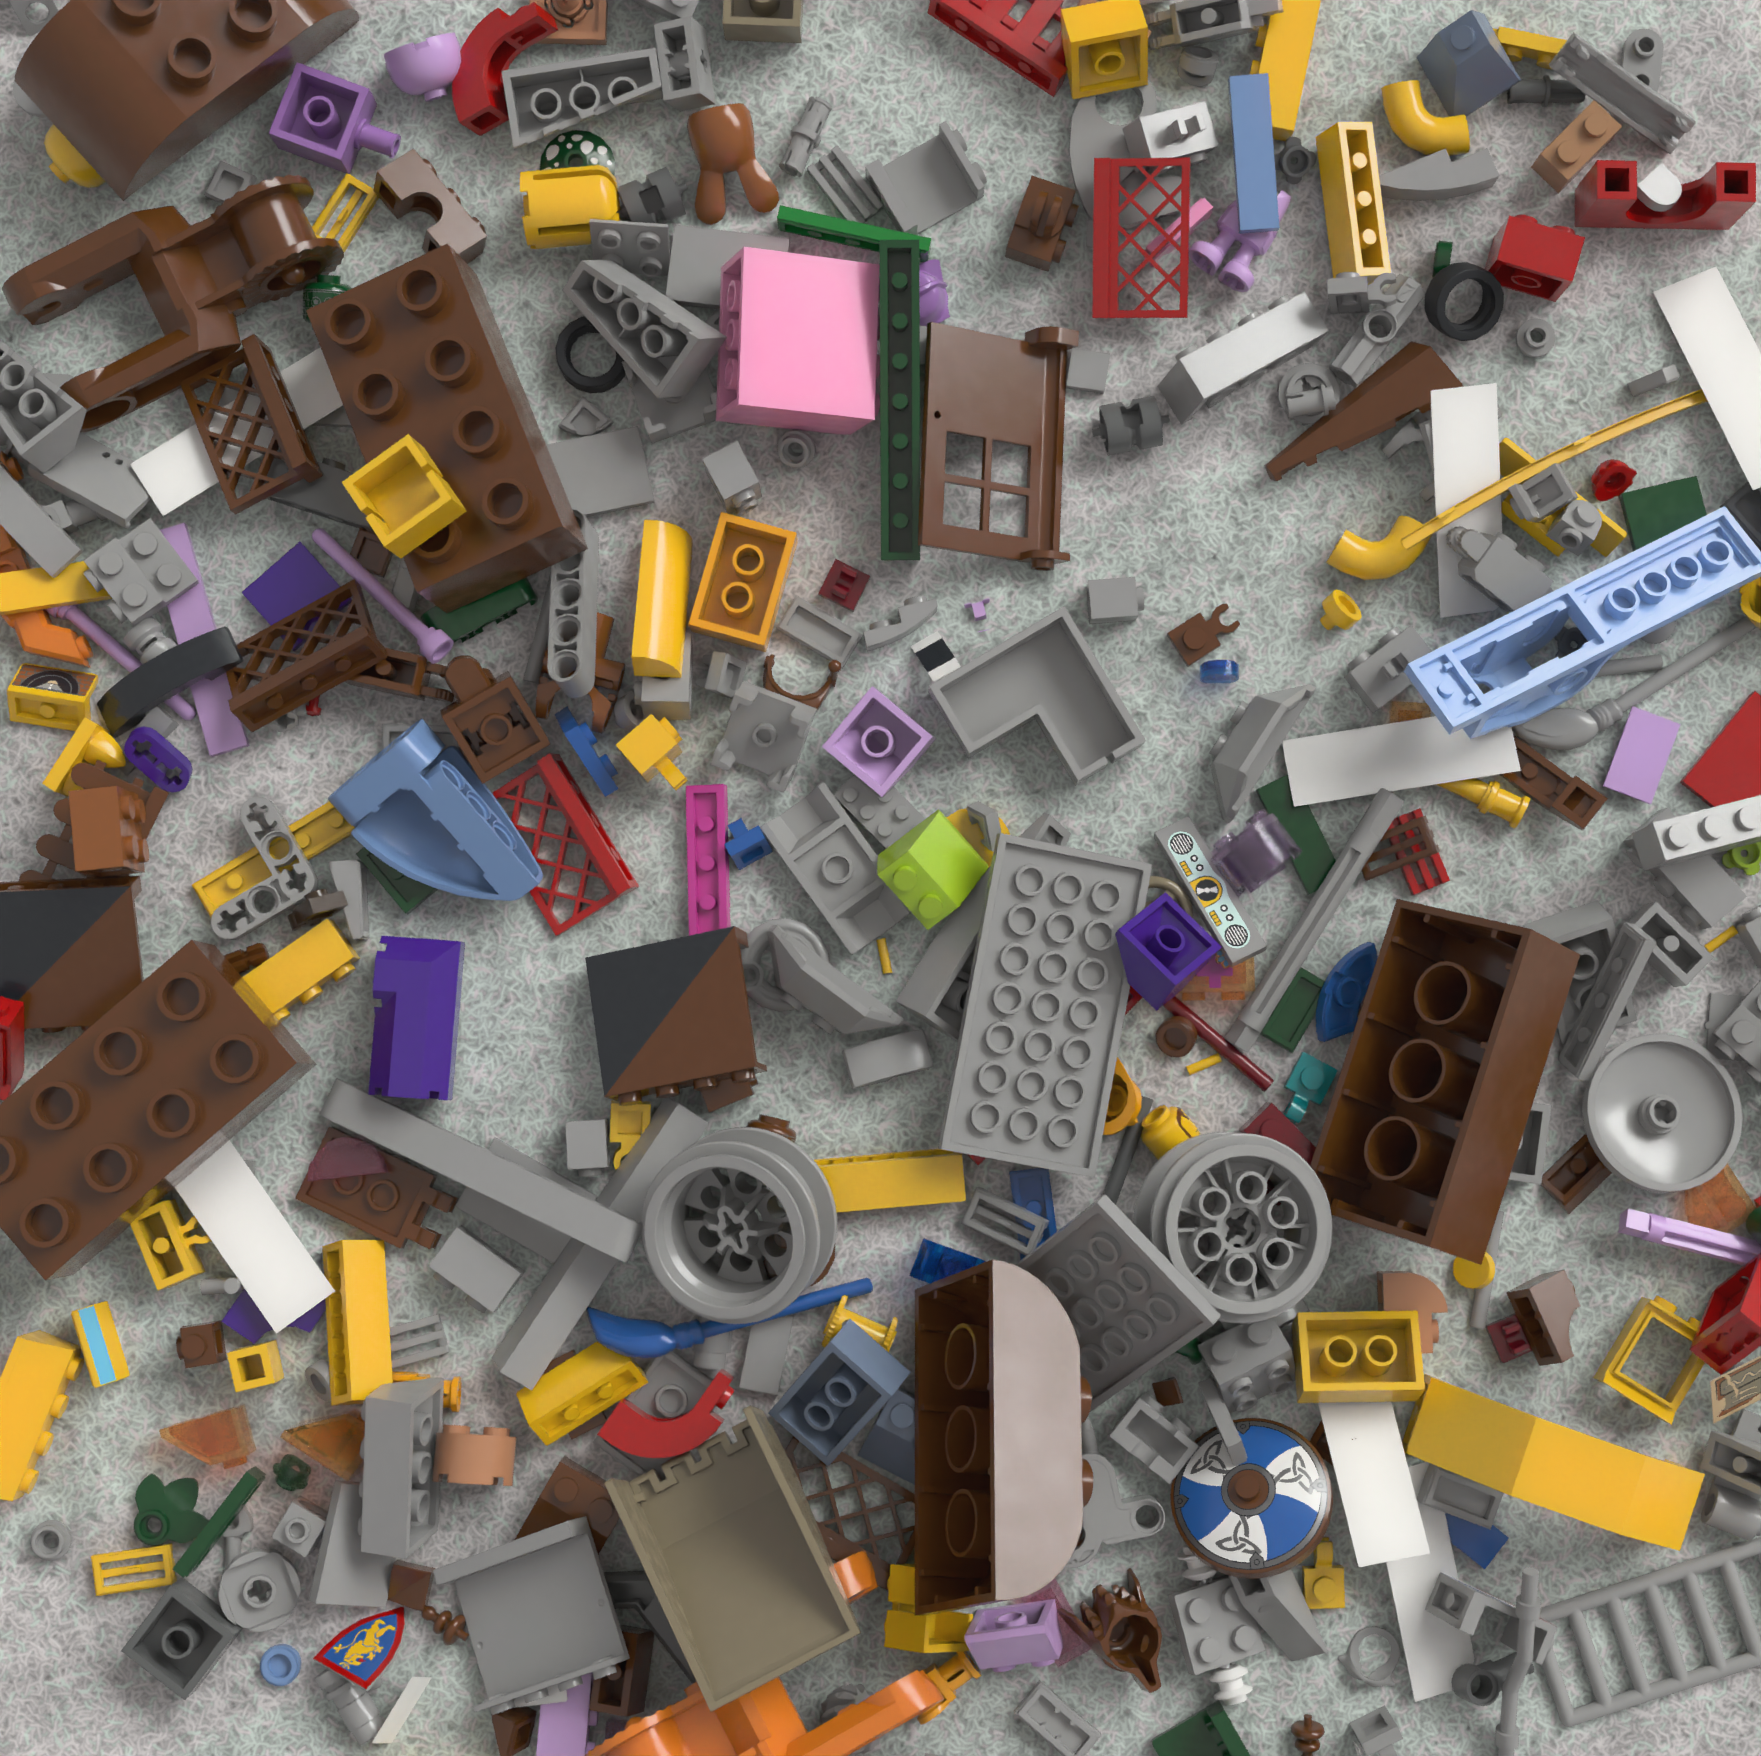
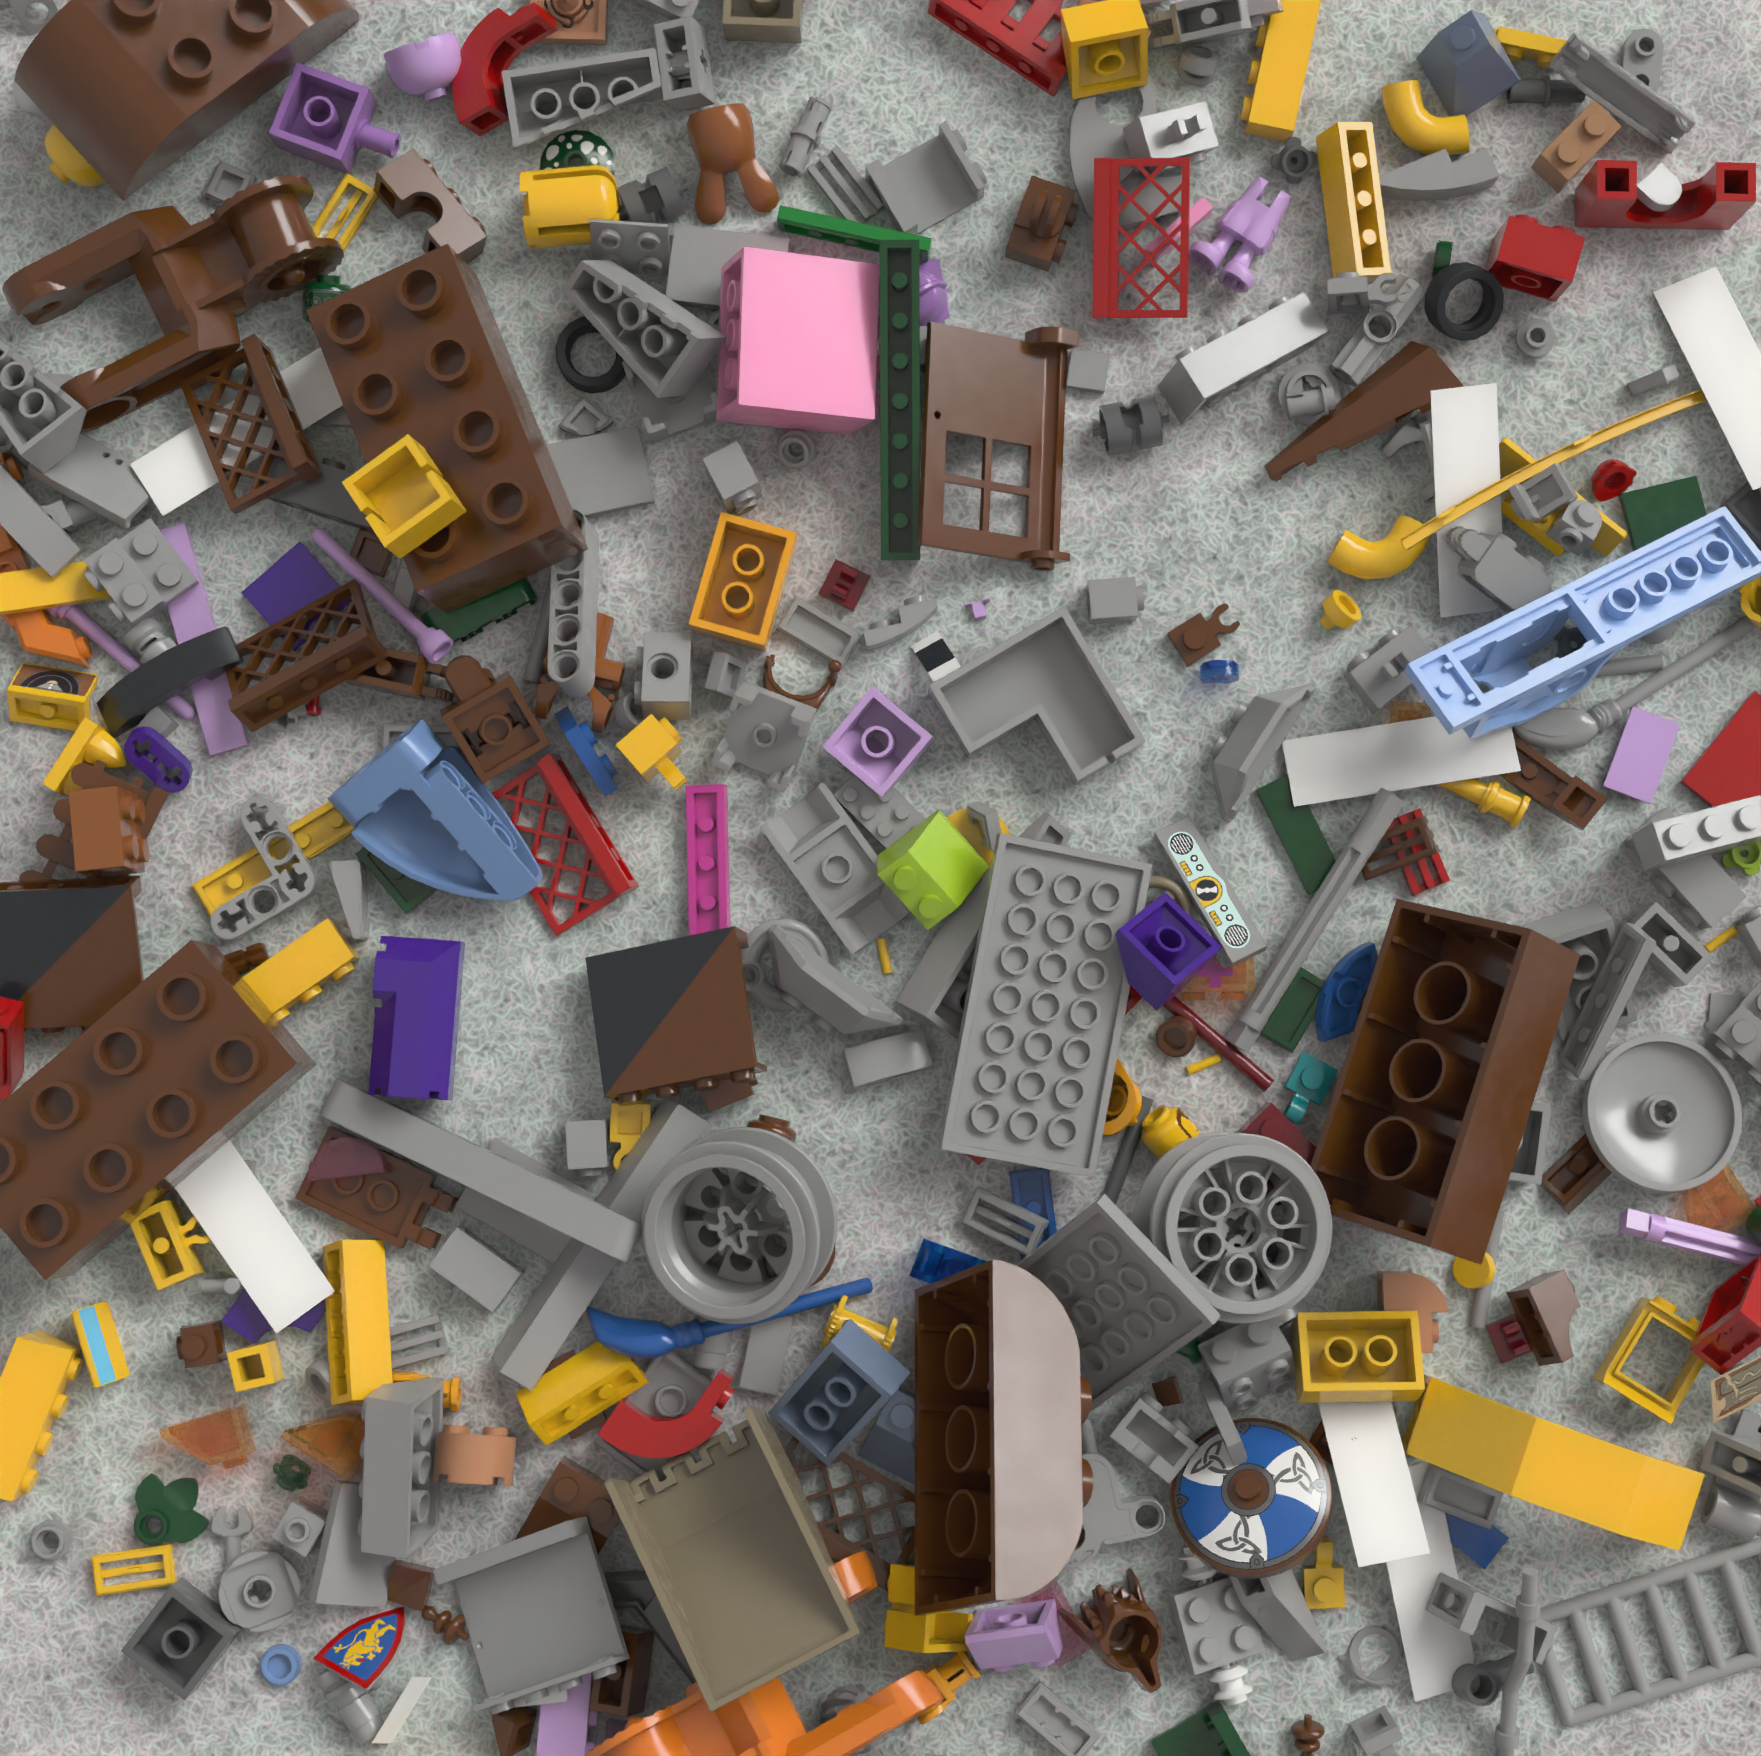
dark green tile [172,1466,266,1578] -> none
dark brown plate [287,889,348,931] -> none
yellow brick [631,520,693,678] -> none
blue tile [724,818,773,870] -> none
yellow brick [814,1149,966,1213] -> none
clear purple brick [1210,809,1303,899] -> none
medium blue tile [1228,73,1280,234] -> none

